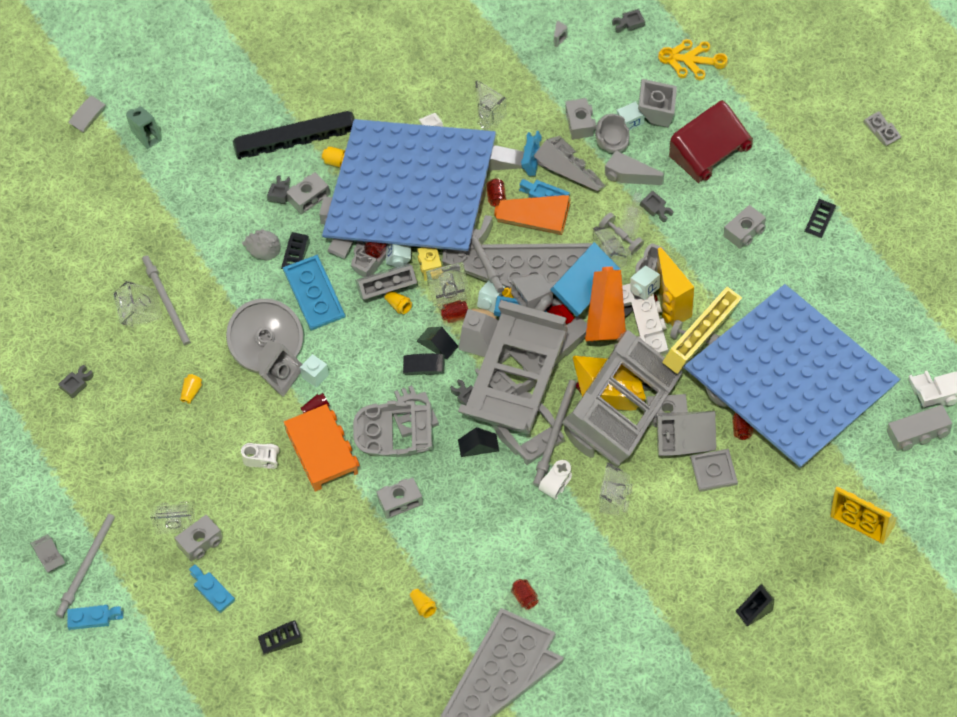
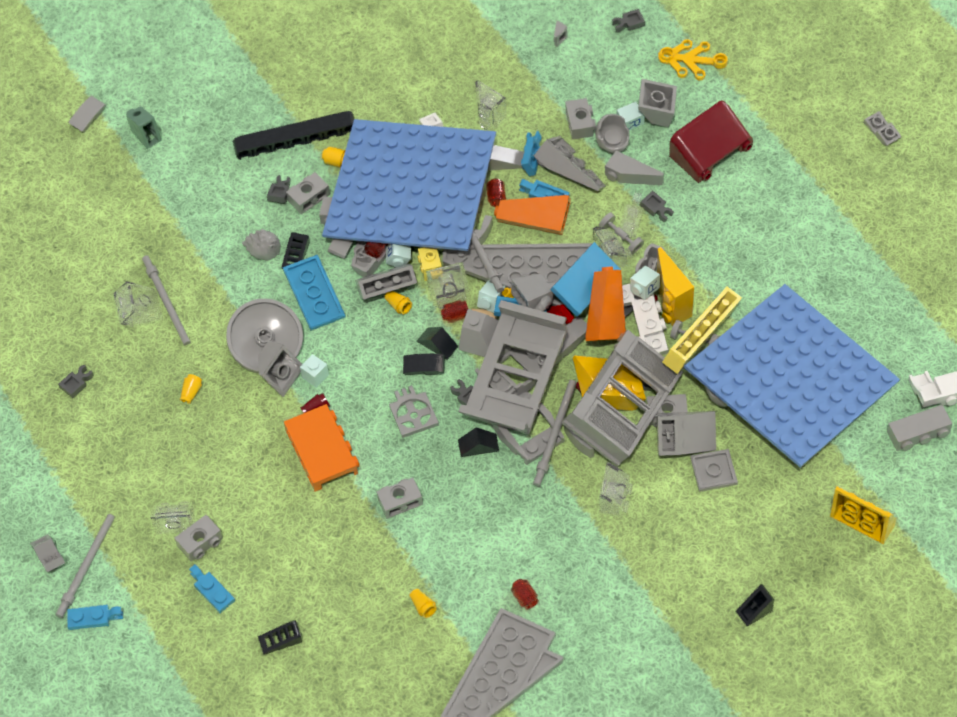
white piece [241,443,280,469] -> none
light grey slope [353,400,433,457] -> none
white piece [539,460,572,500] -> none
light grey brick [723,205,766,249] -> none
clear red brick [732,412,753,440] -> none
black slope [804,199,836,238] -> none

